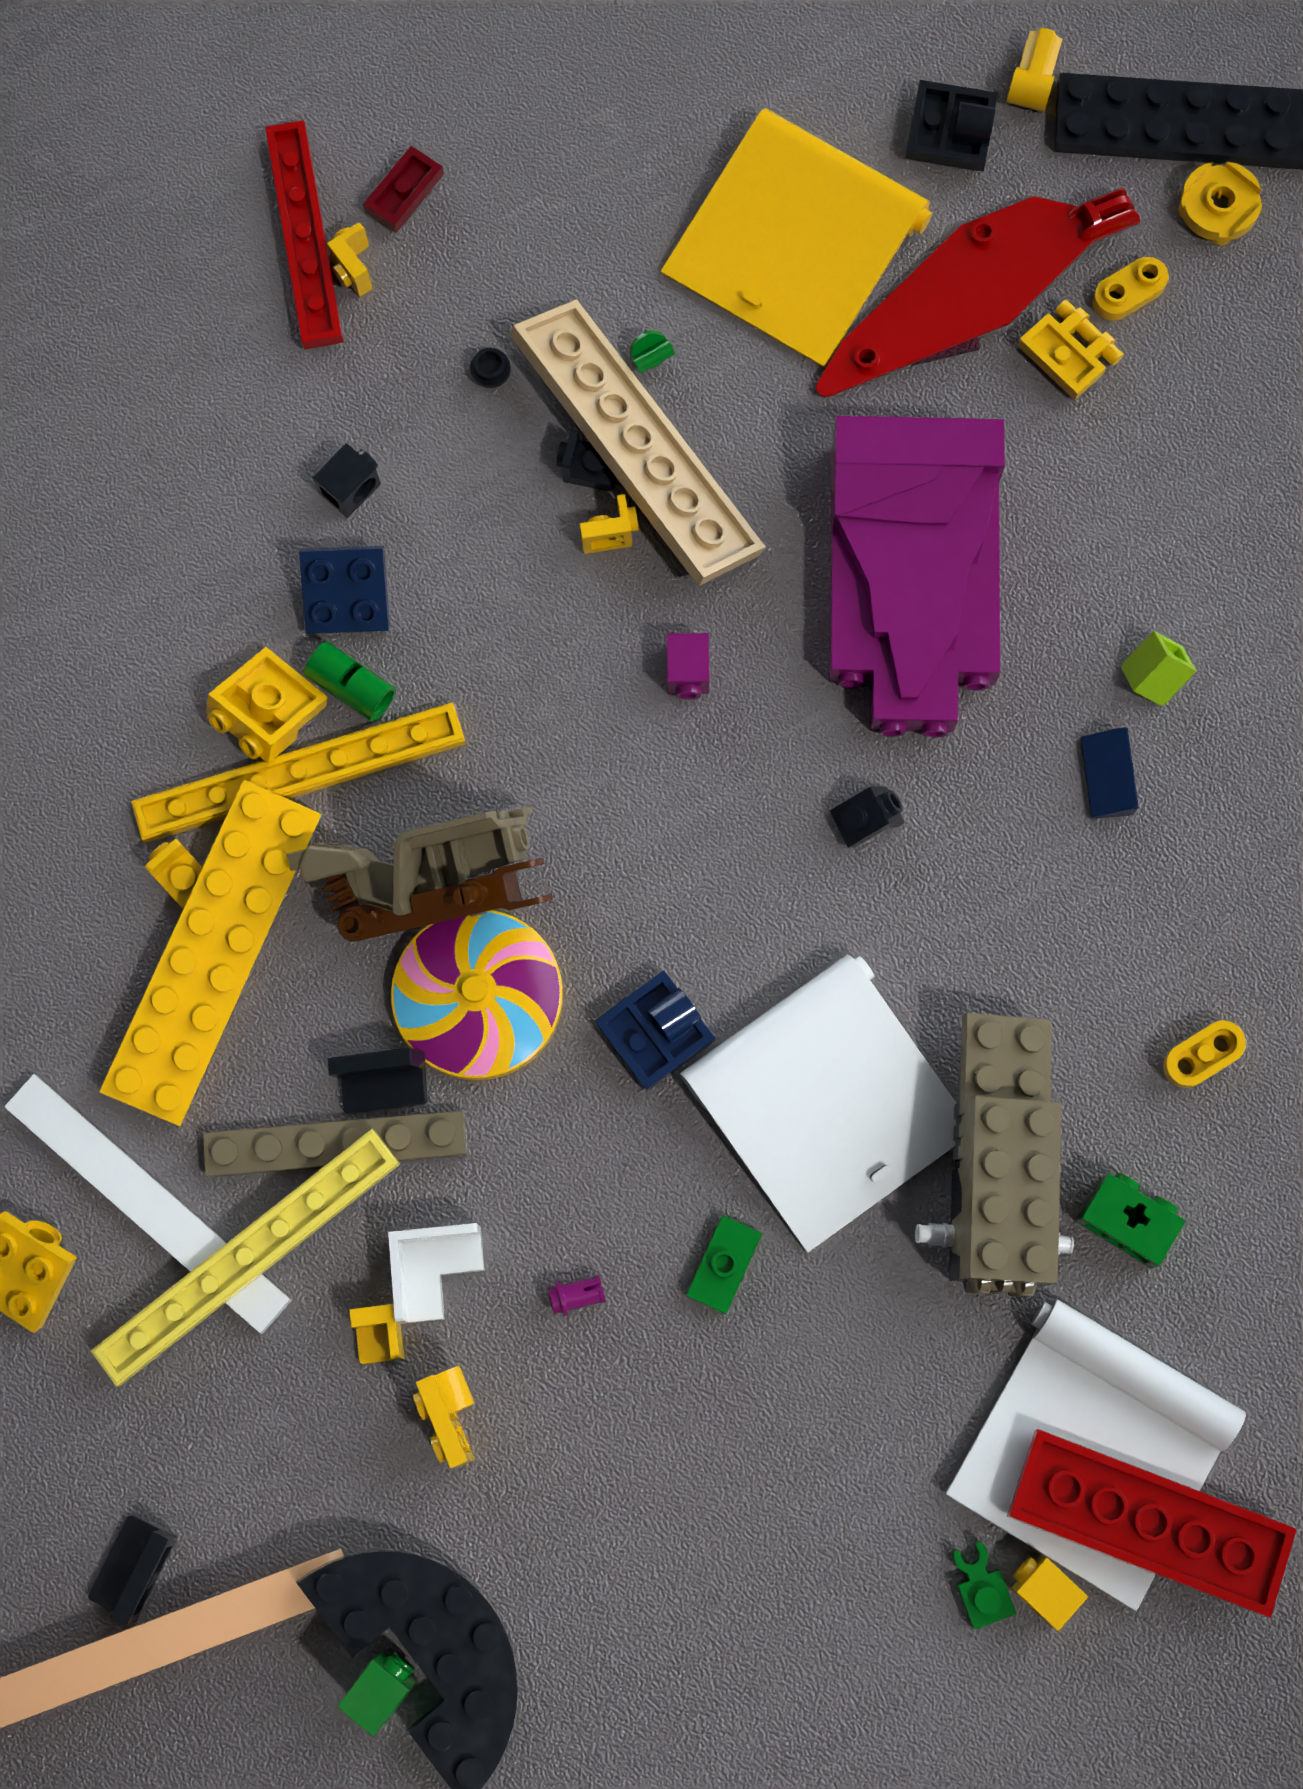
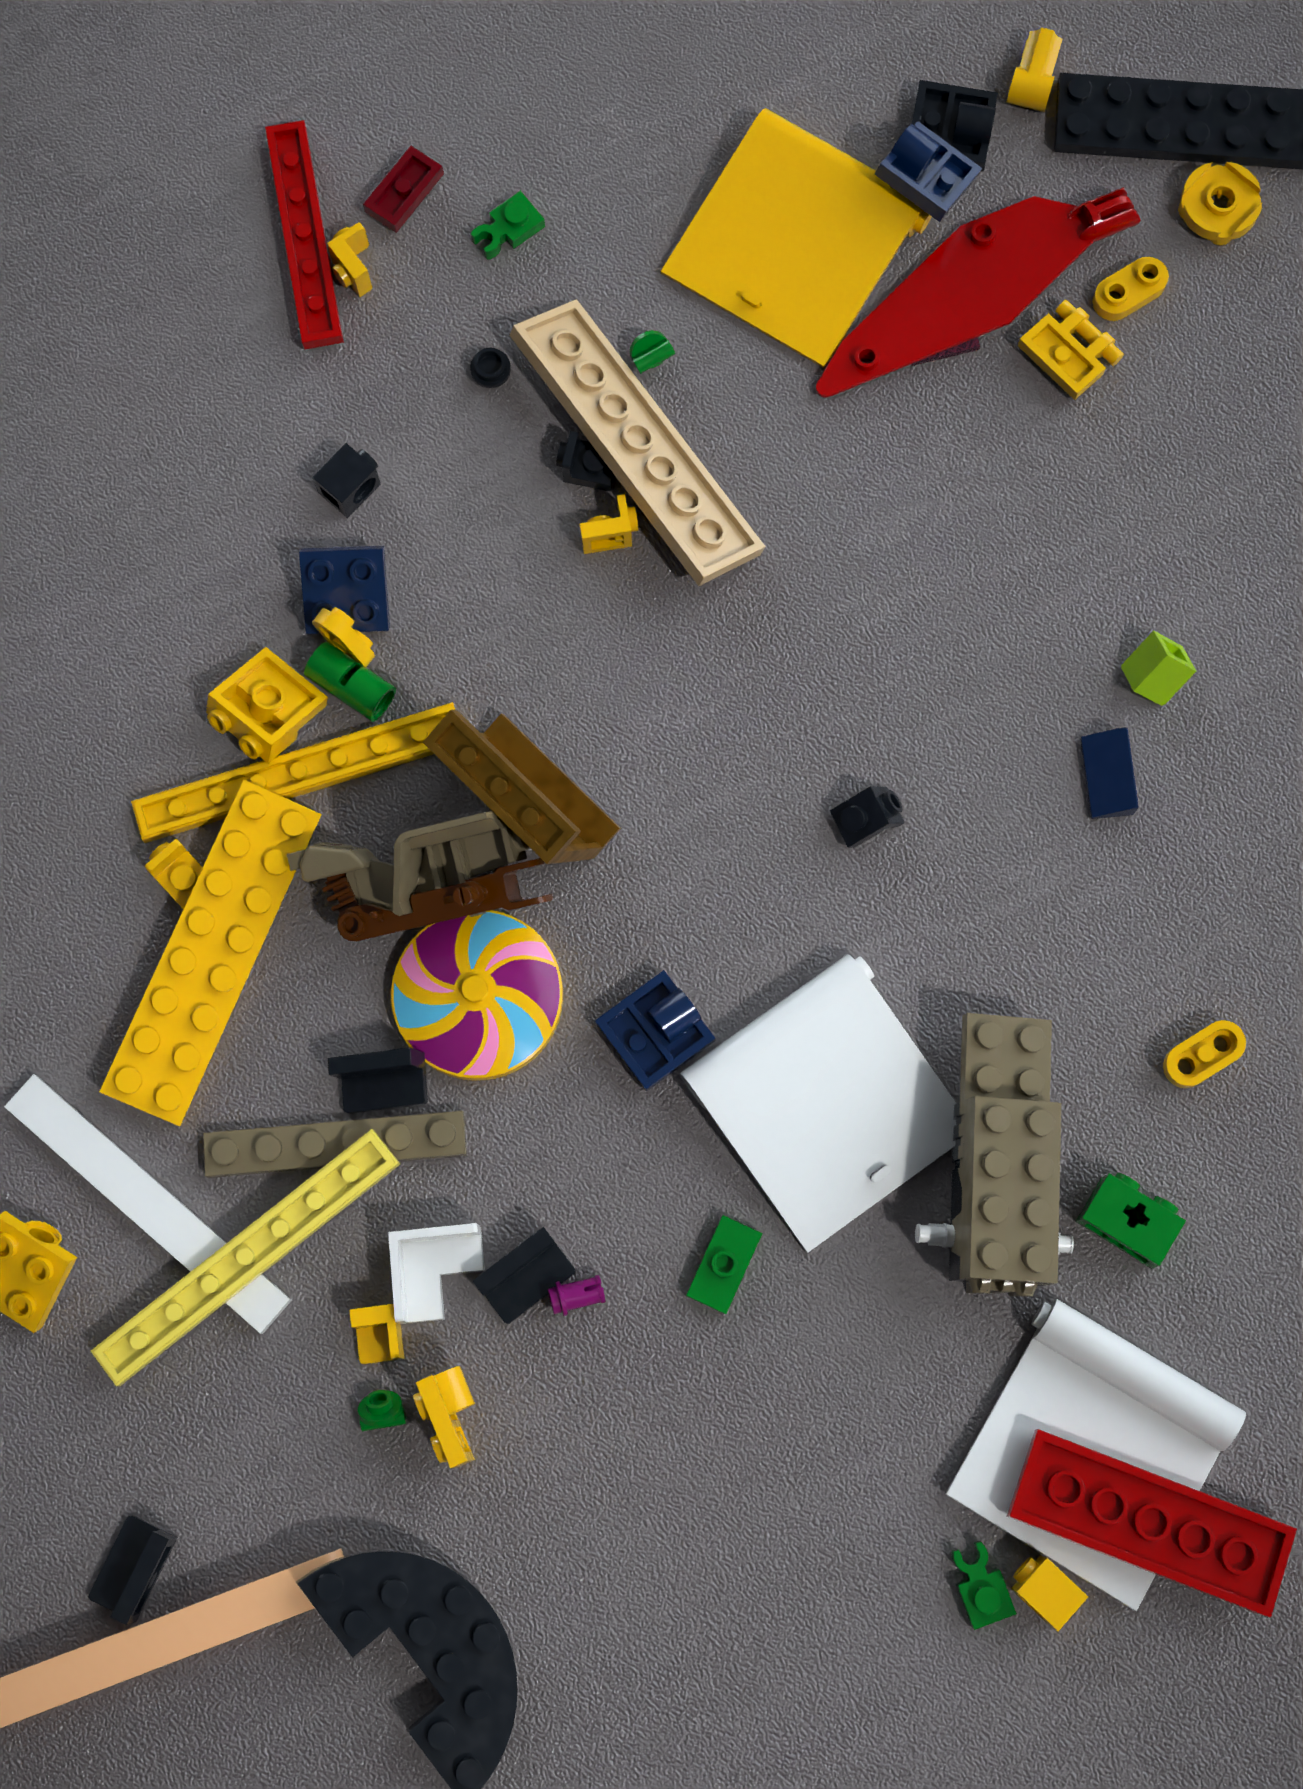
green brick [337,1651,419,1737] -> none
magenta brick [667,633,710,700] -> none
magenta panel [829,416,1005,738] -> none
none -> yellow plate [312,607,375,667]
none -> green plate [358,1390,407,1432]
none -> pearl gold panel [423,710,621,864]
none -> green plate [471,190,545,260]
none -> black panel [473,1227,576,1324]
none -> dark blue plate [874,121,982,222]

